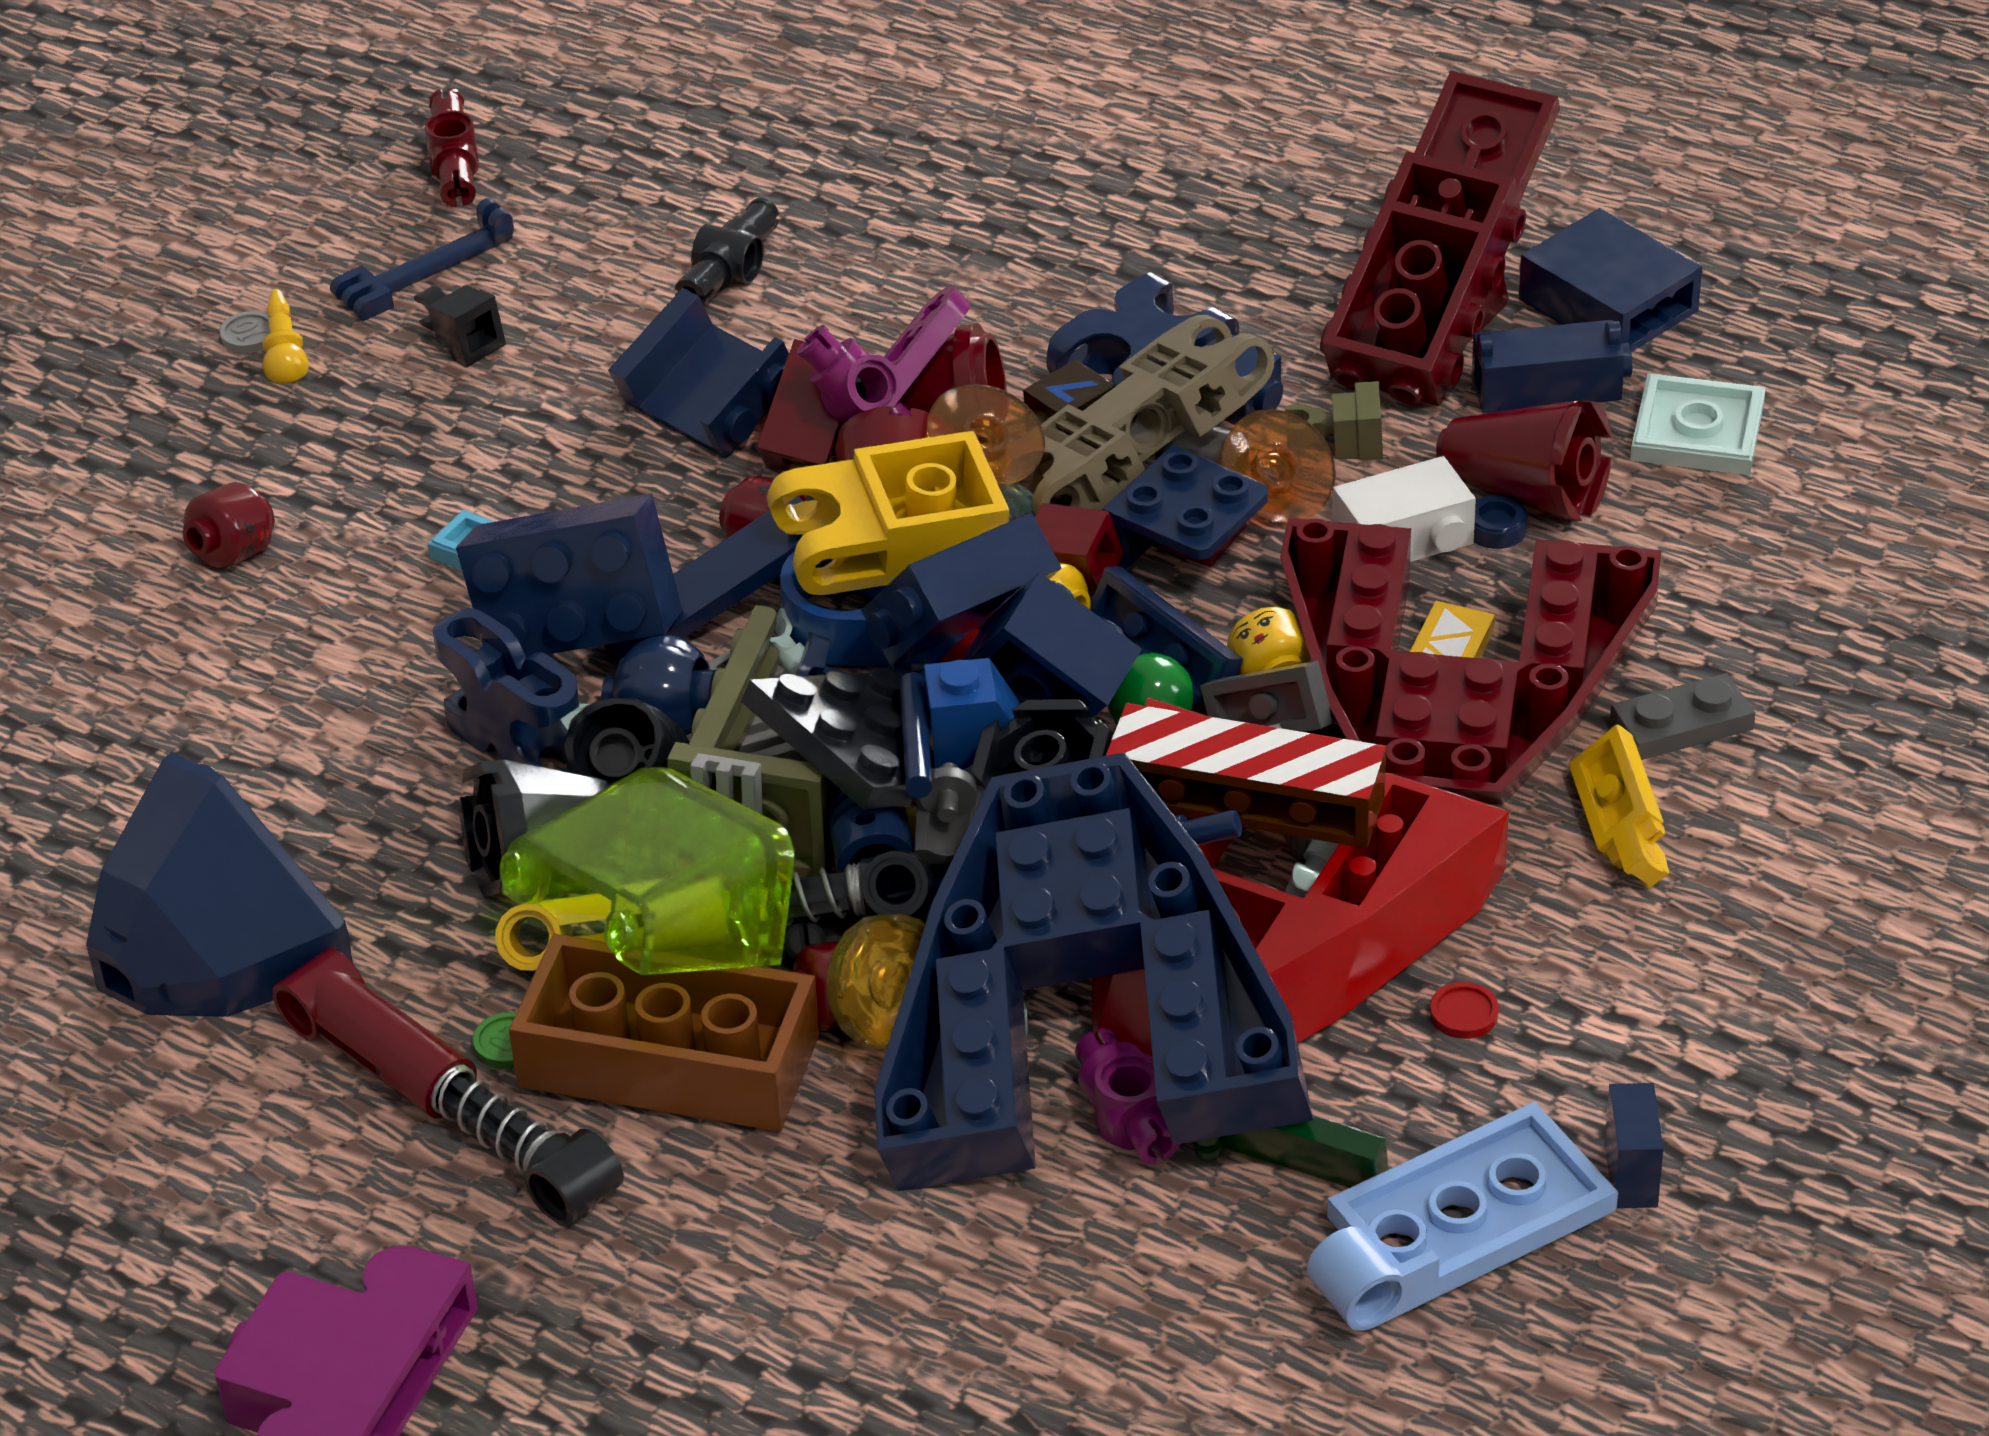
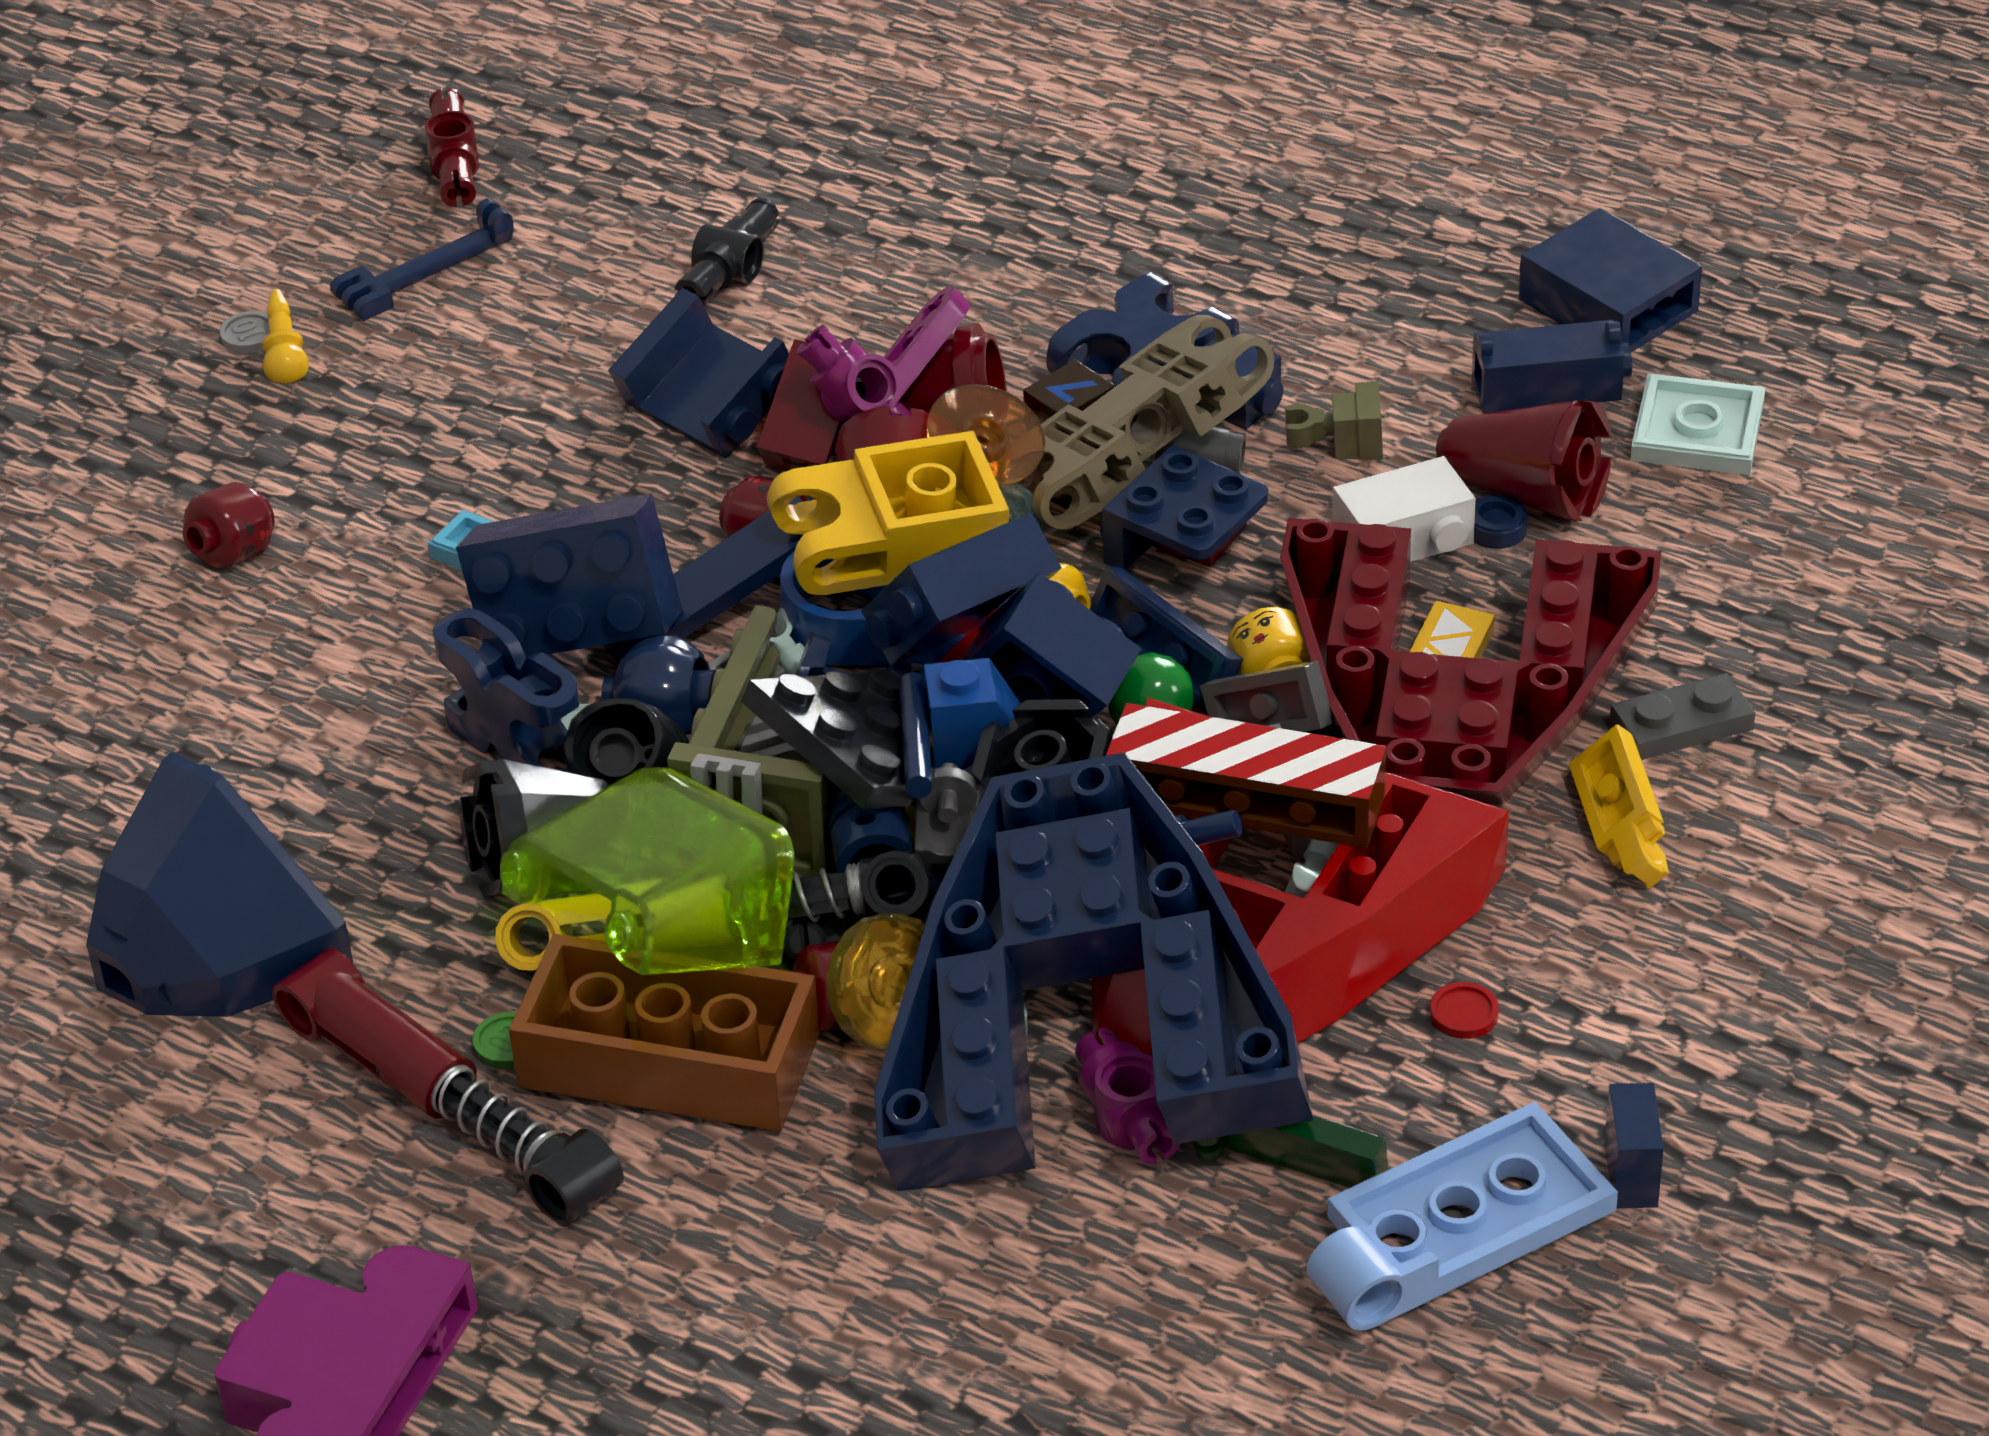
black piece [414,285,506,368] -> none
dark red brick [1035,503,1123,597] -> none
clear orange dish [1220,409,1336,525] -> none
dark red wedge [1320,71,1560,406] -> none

